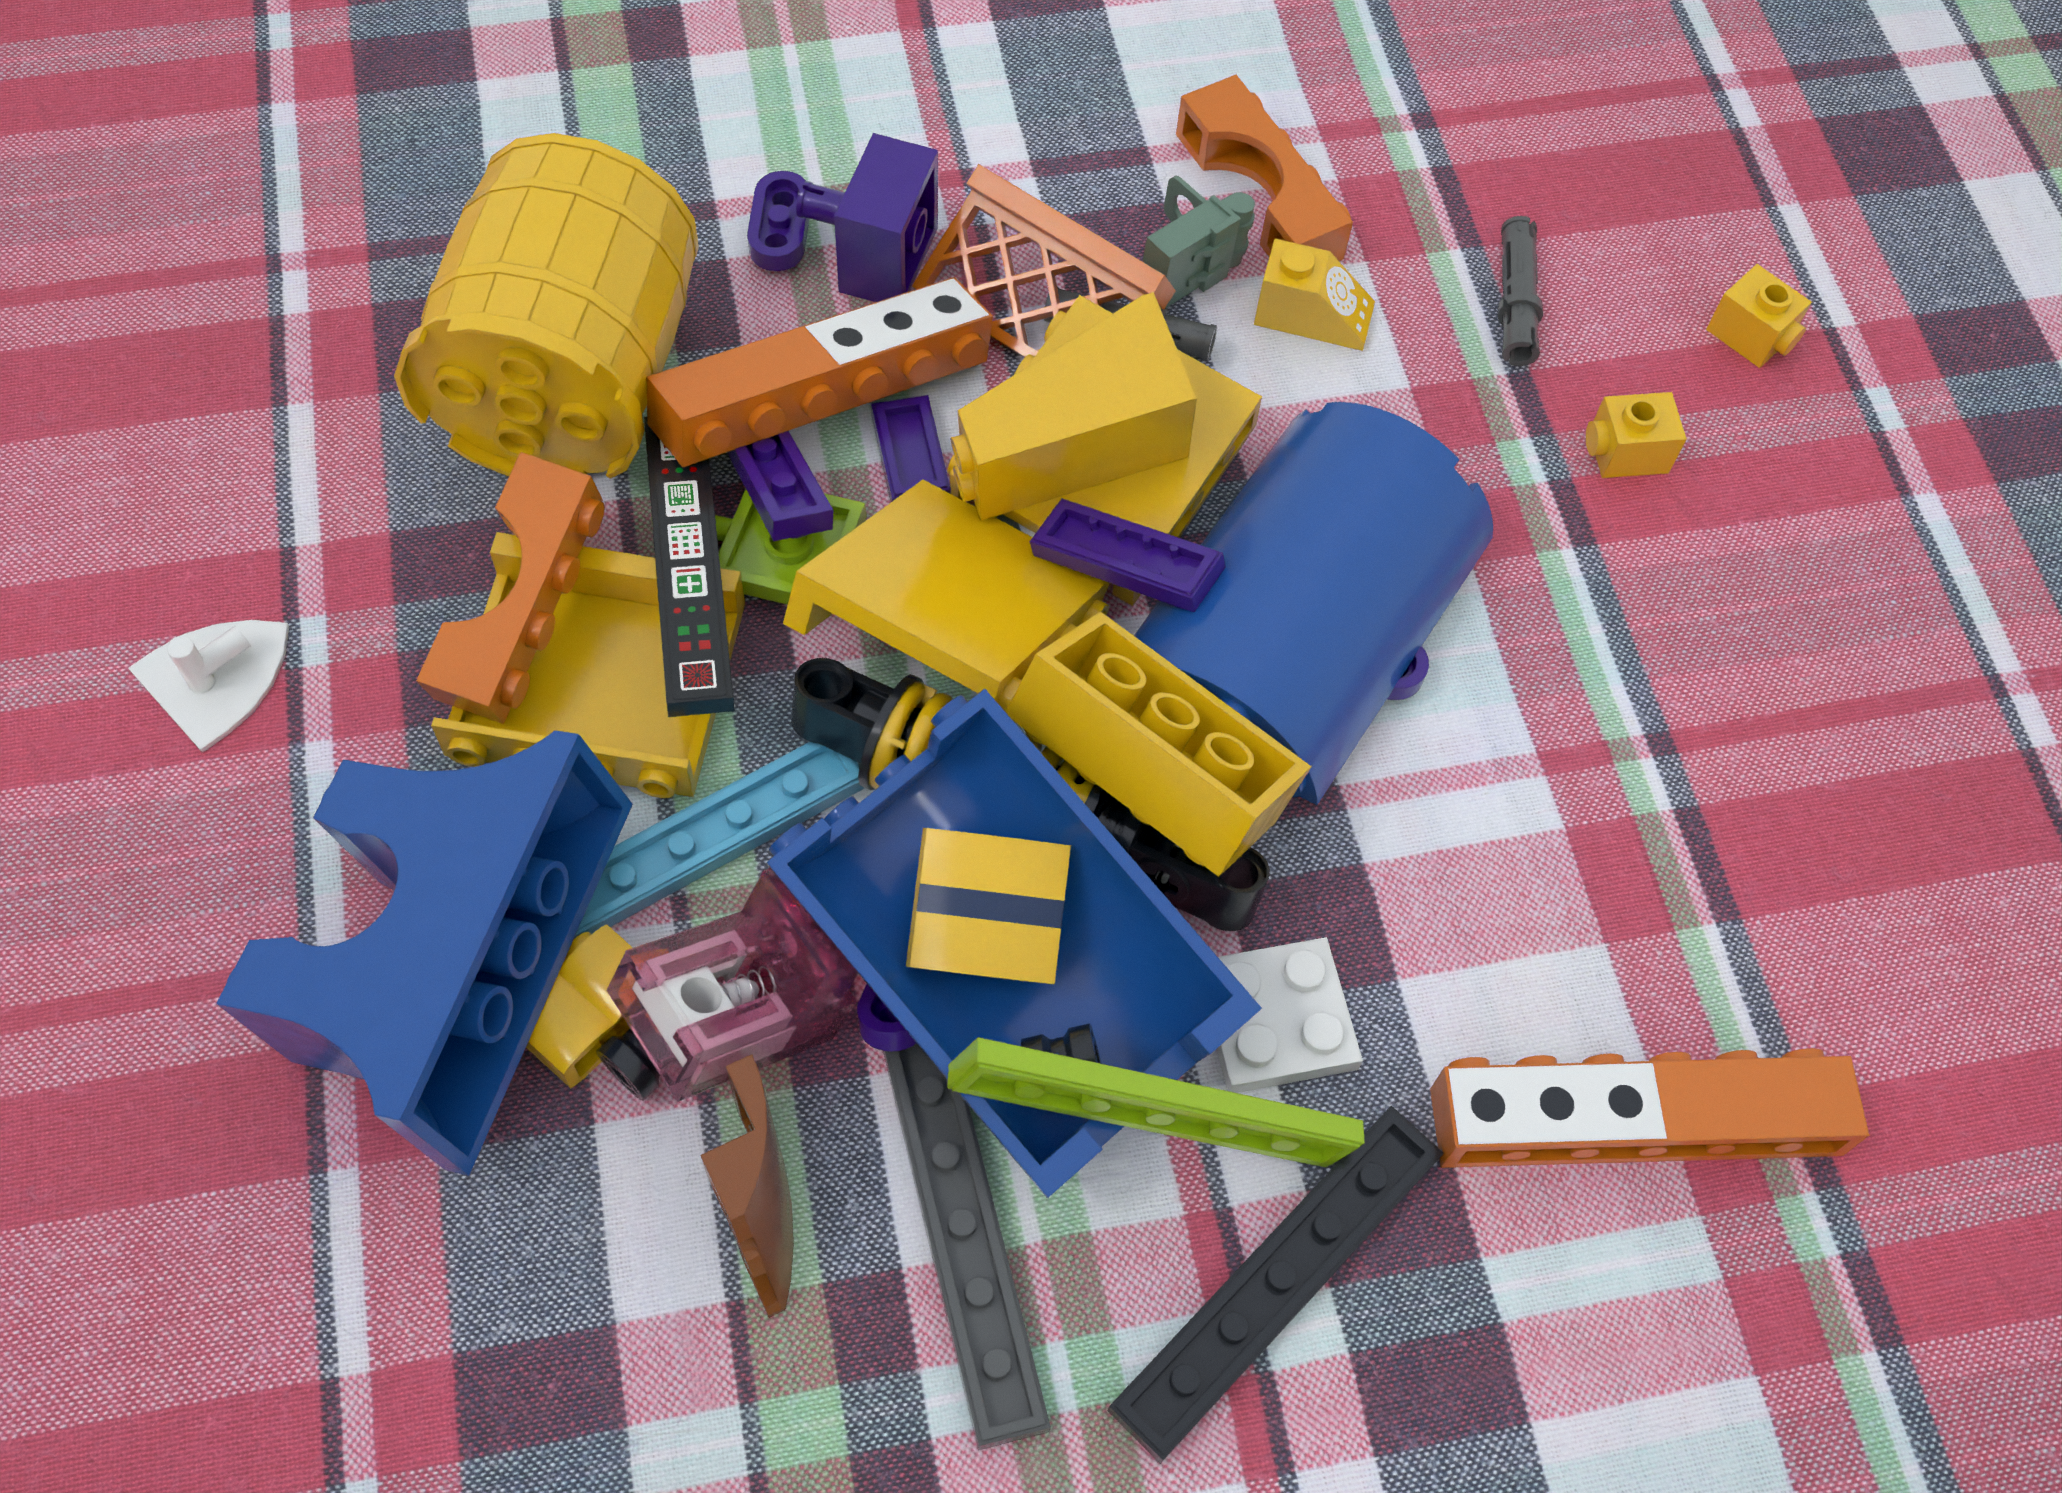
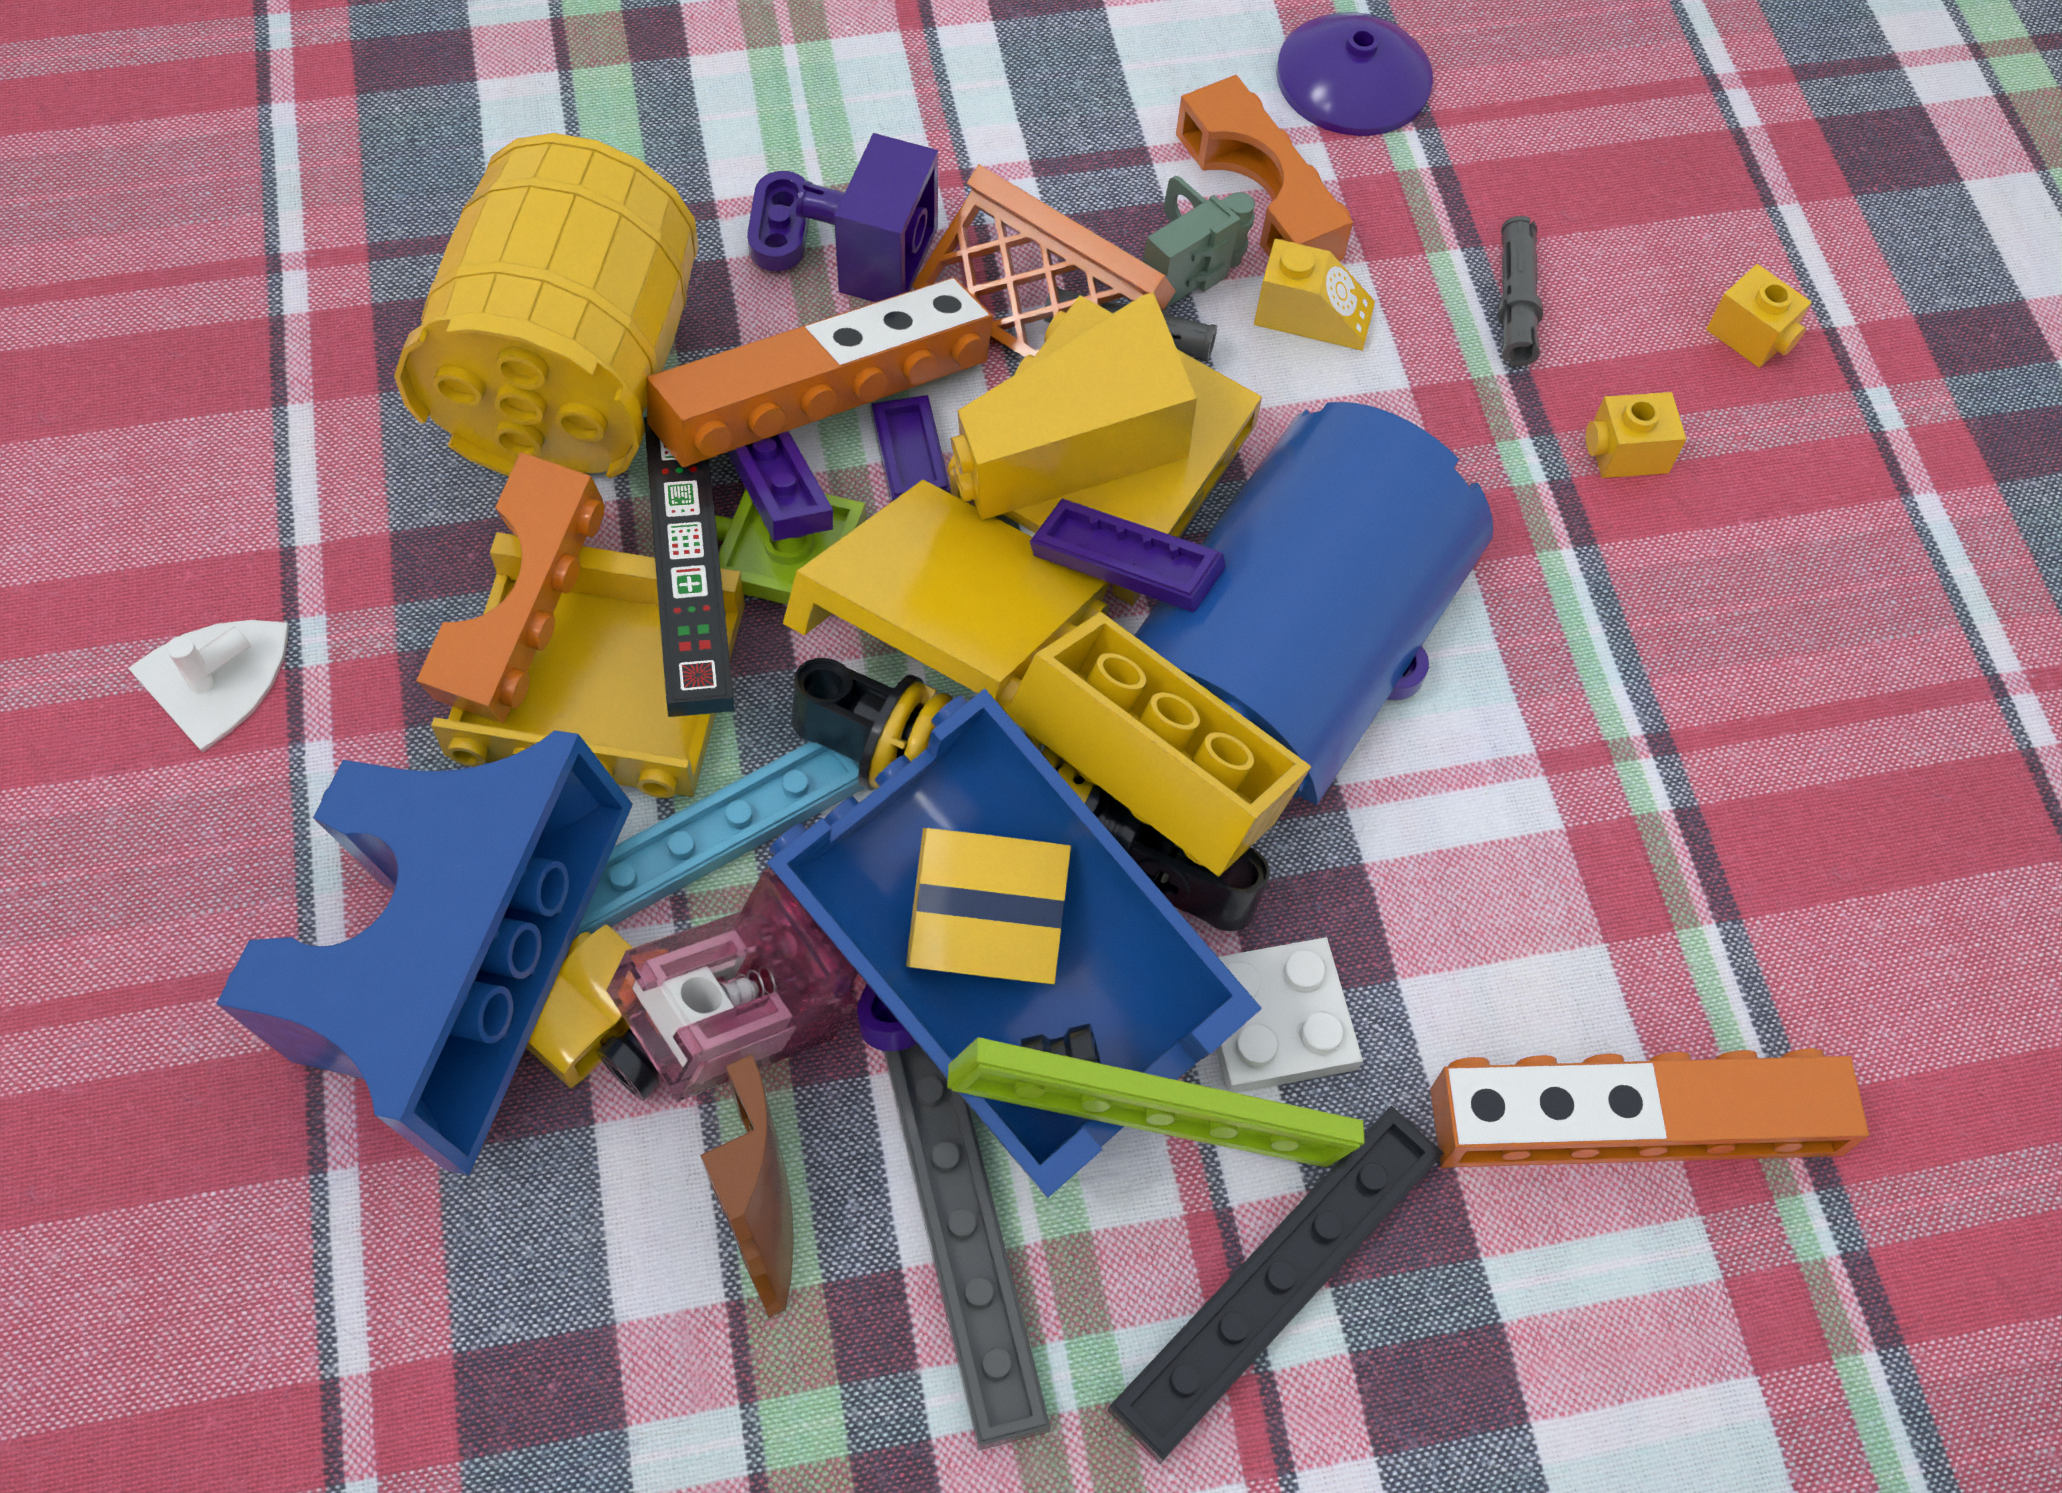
none -> dark purple dish [1276,12,1433,136]

